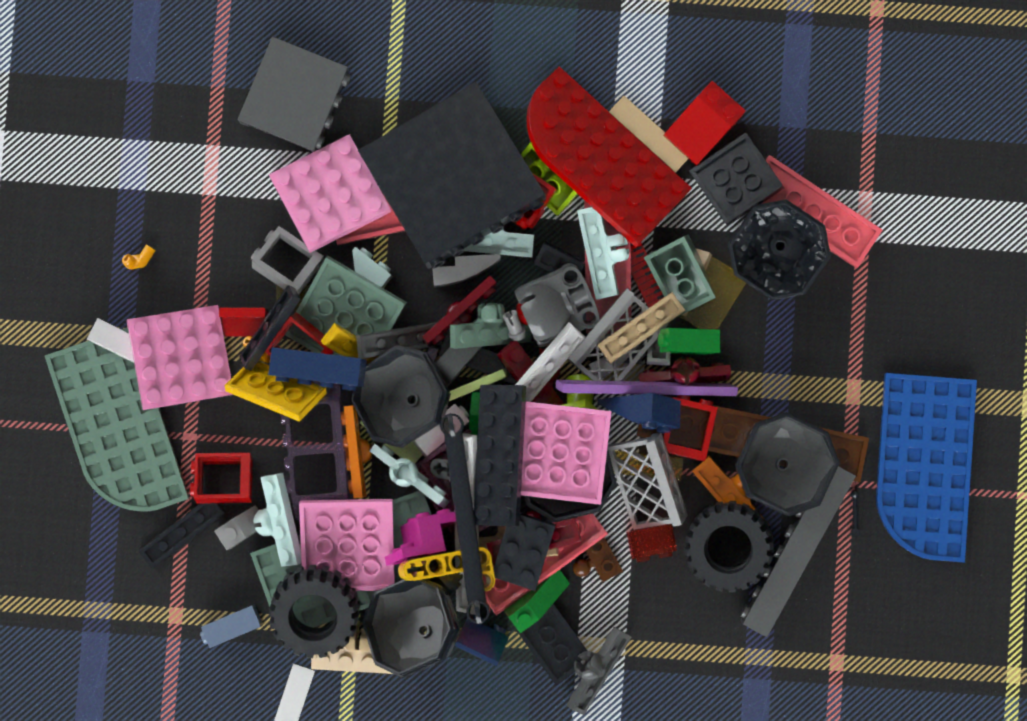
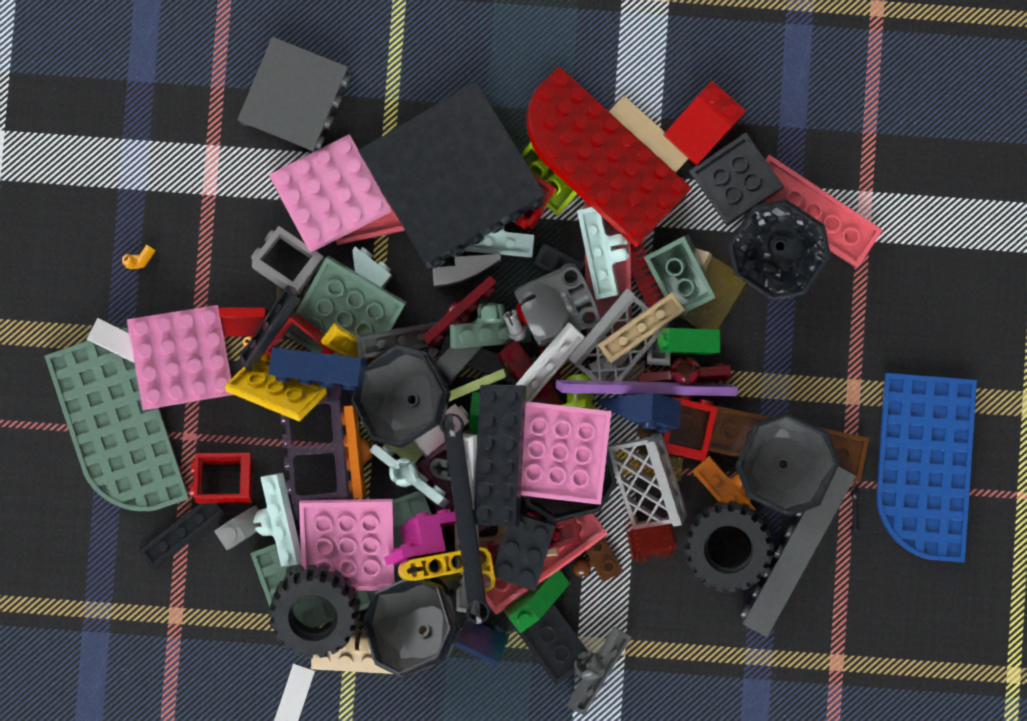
sand blue brick [200,604,263,648] -> none

